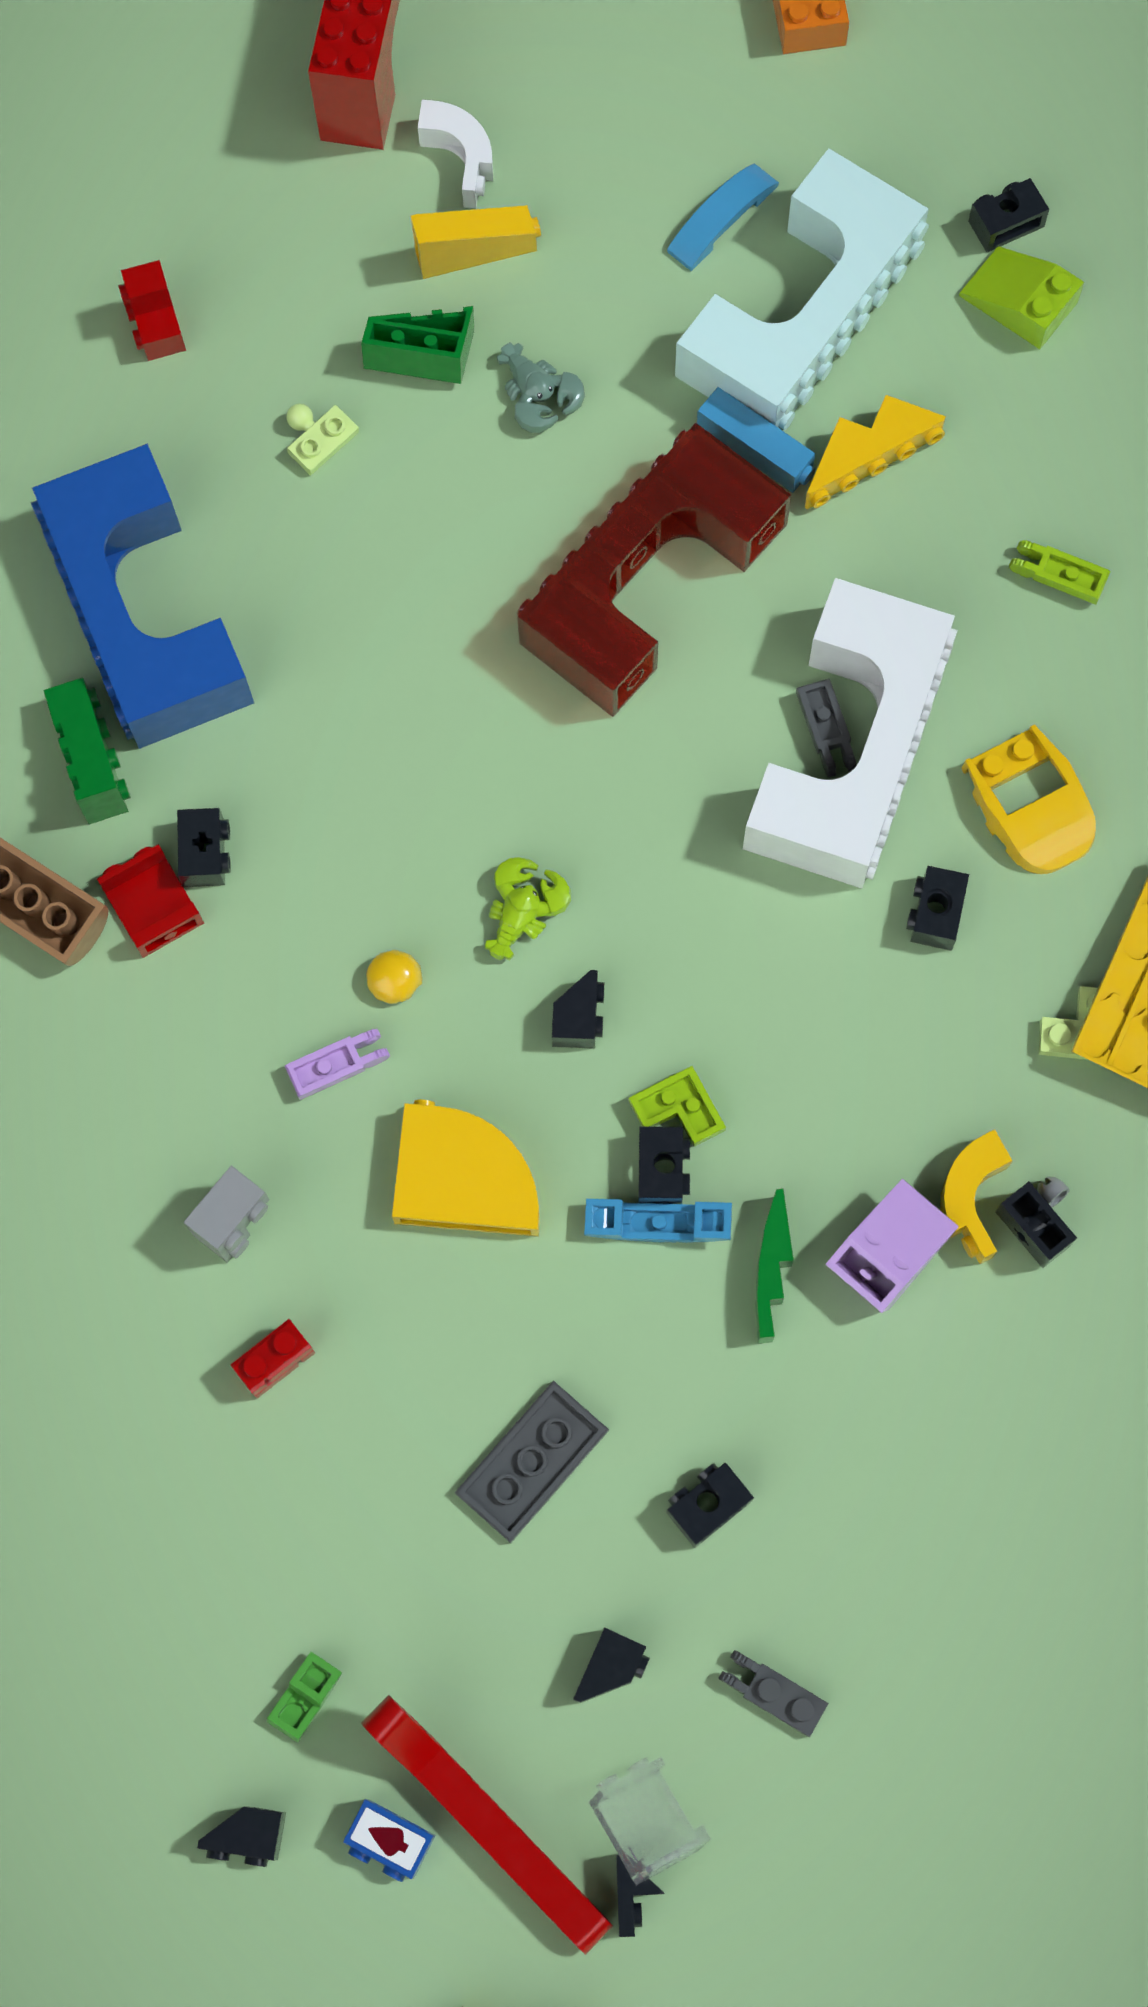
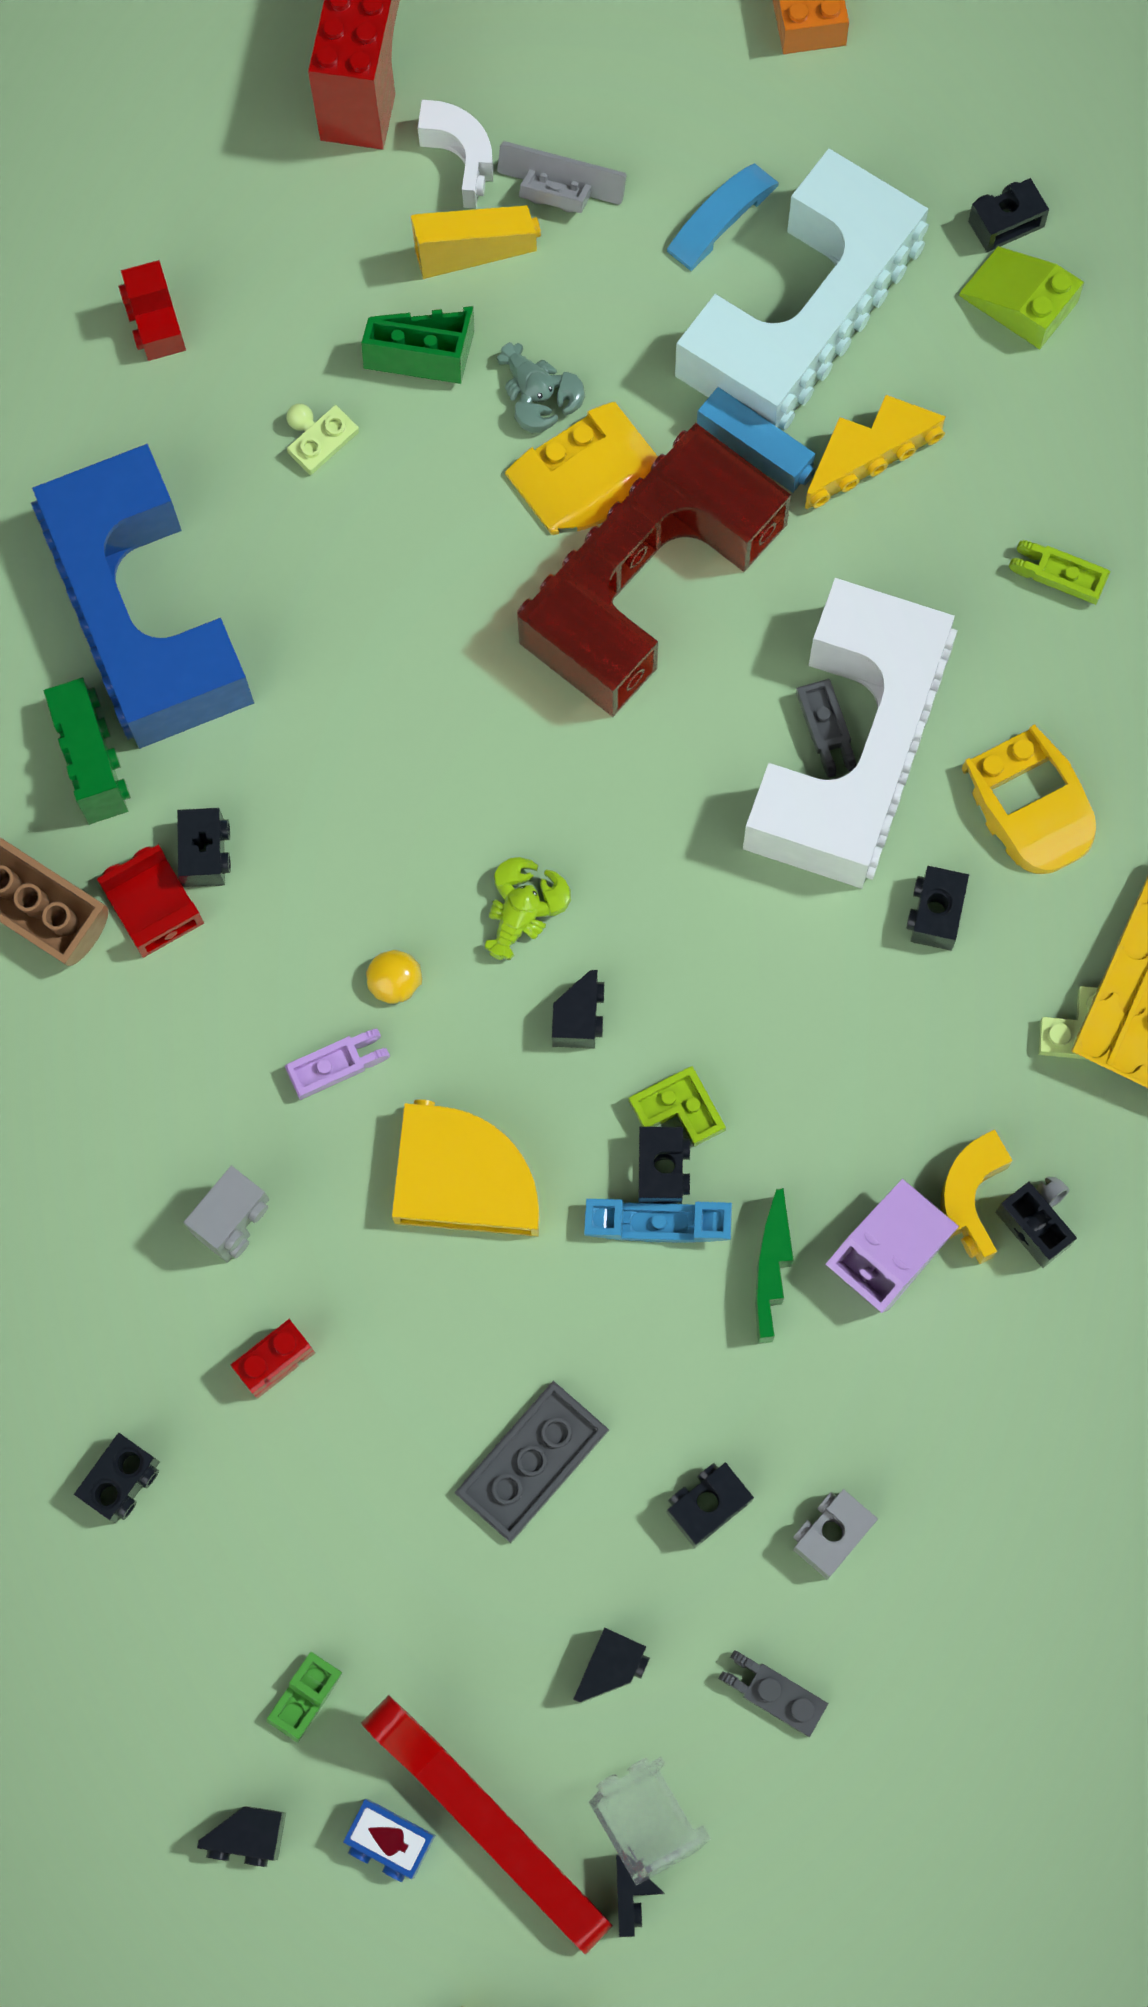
none -> black brick [73,1432,160,1524]
none -> light grey bracket [497,141,627,213]
none -> yellow slope [505,402,661,535]
none -> light grey brick [793,1489,878,1579]

